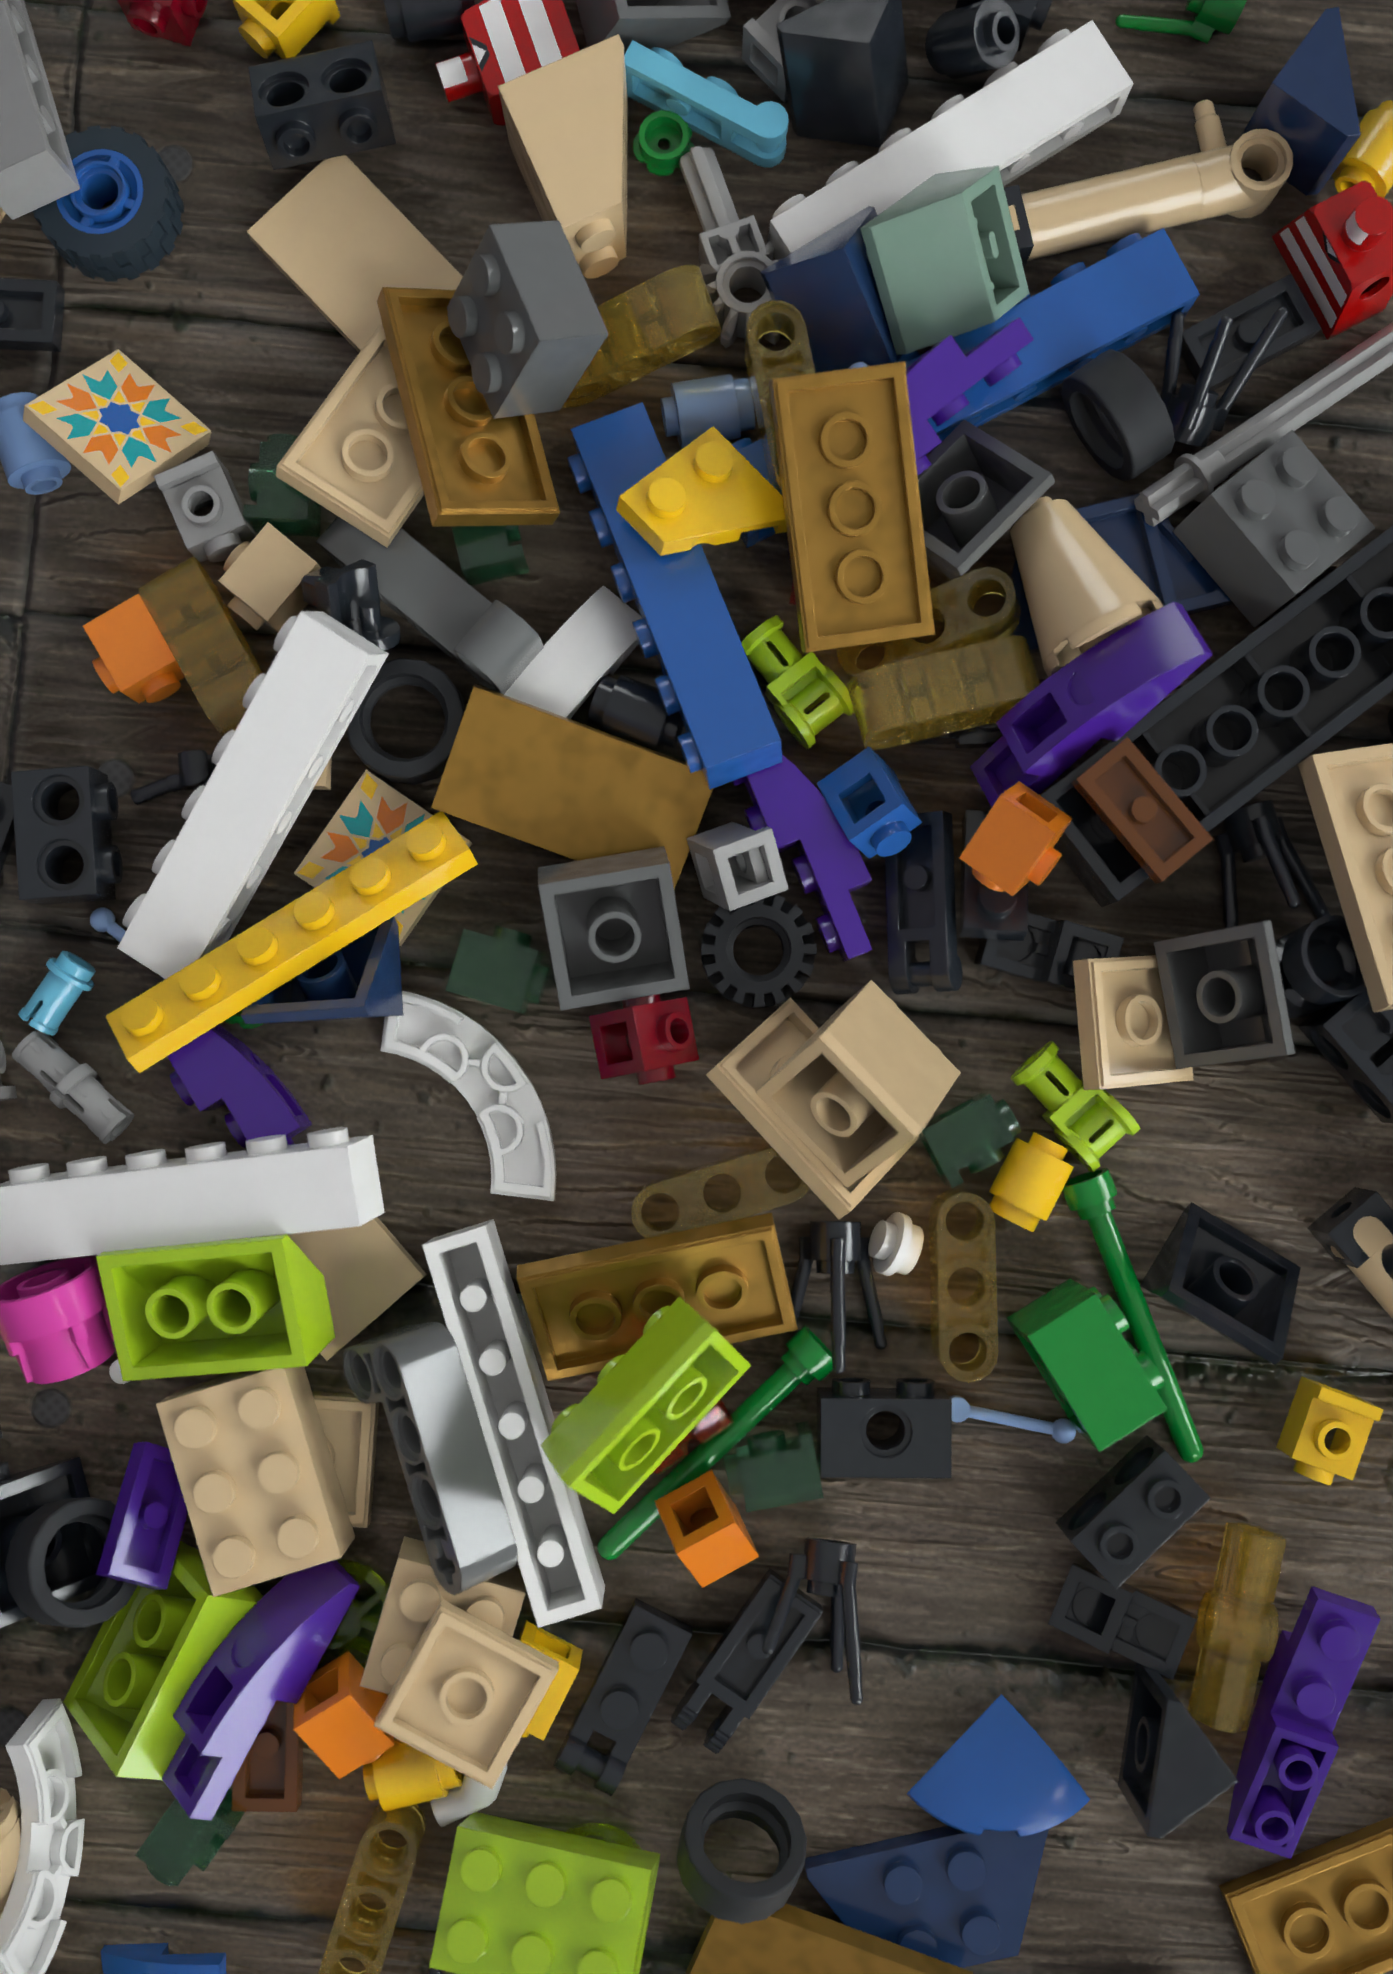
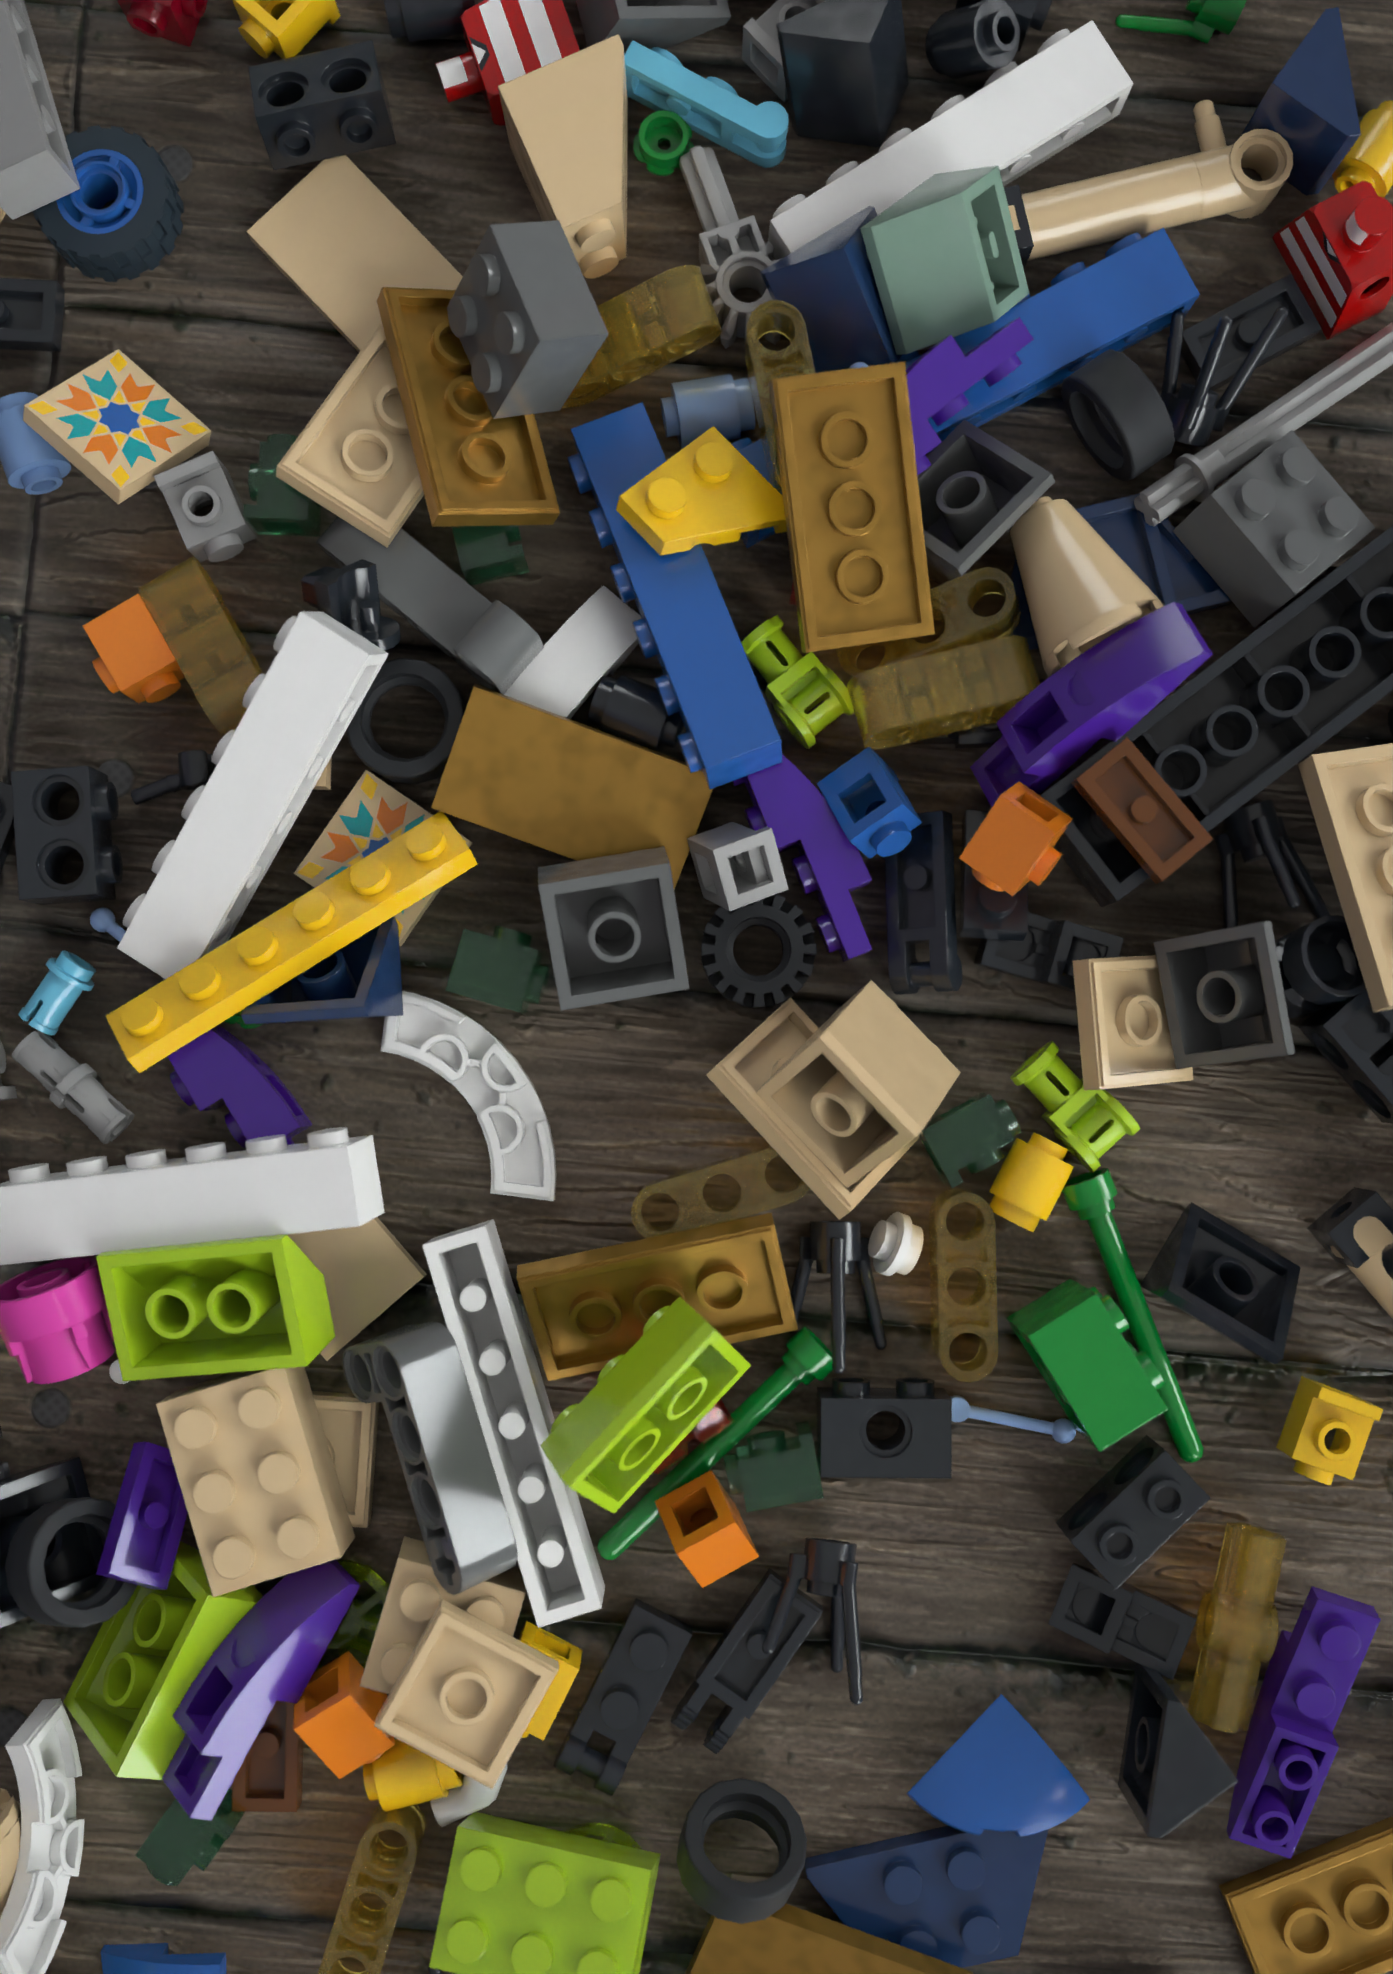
tan brick [218,522,321,633] -> none
dark red brick [589,994,699,1085] -> none

